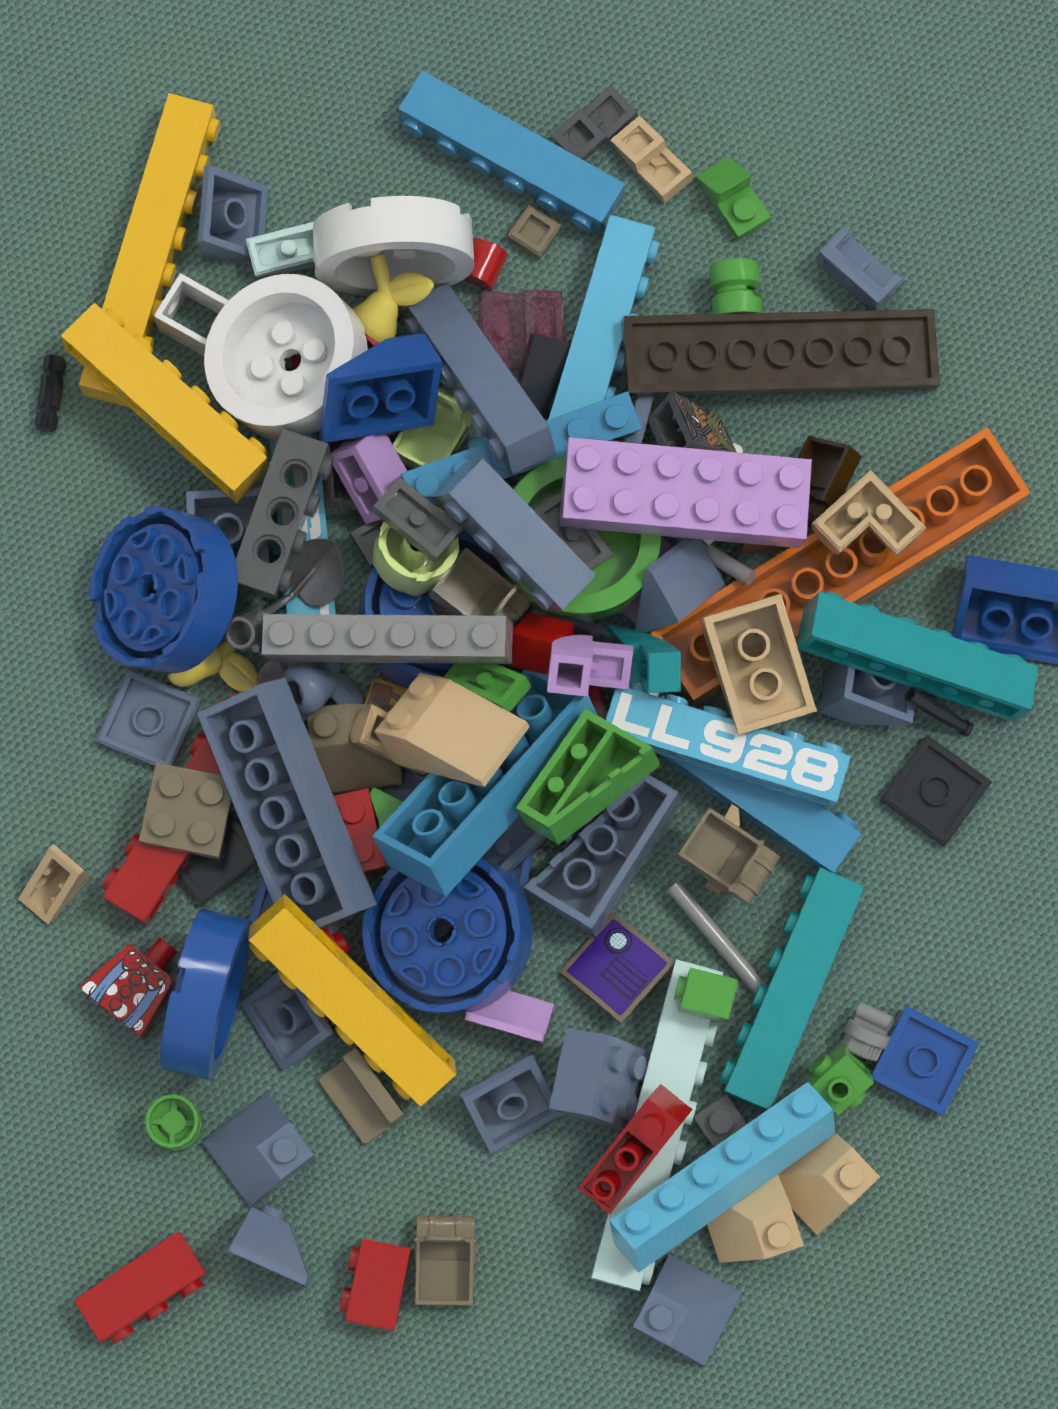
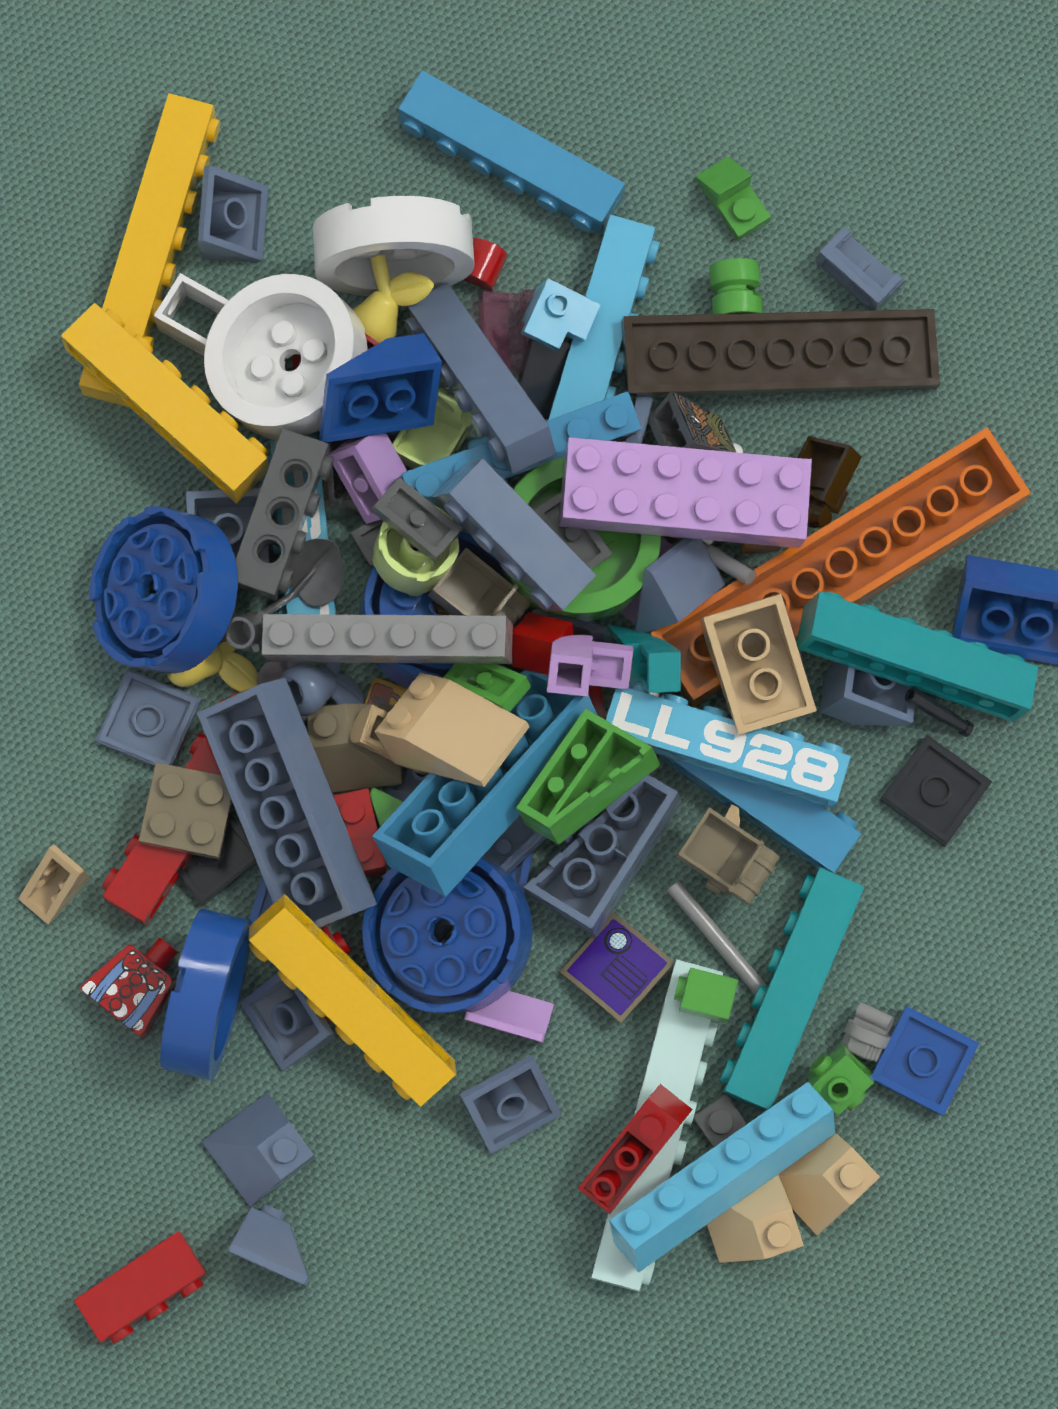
black axle [35,354,66,432] -> none
bright green wheel [145,1094,203,1152] -> none
light aqua slope [246,222,315,277] -> none
dark tan panel [319,1047,404,1144] -> none
red brick [339,1239,412,1331] -> none
dark tan piece [414,1214,476,1306] -> none
dark tan tile [507,204,562,260] -> none
sand blue brick [549,1028,647,1129] -> none
dark grey slope [552,84,639,160] -> none
tan slope [610,116,694,204] -> none
sand blue slope [631,1254,742,1366] -> none
tan brick [811,470,926,557] -> none
none -> medium azure brick [521,278,601,351]

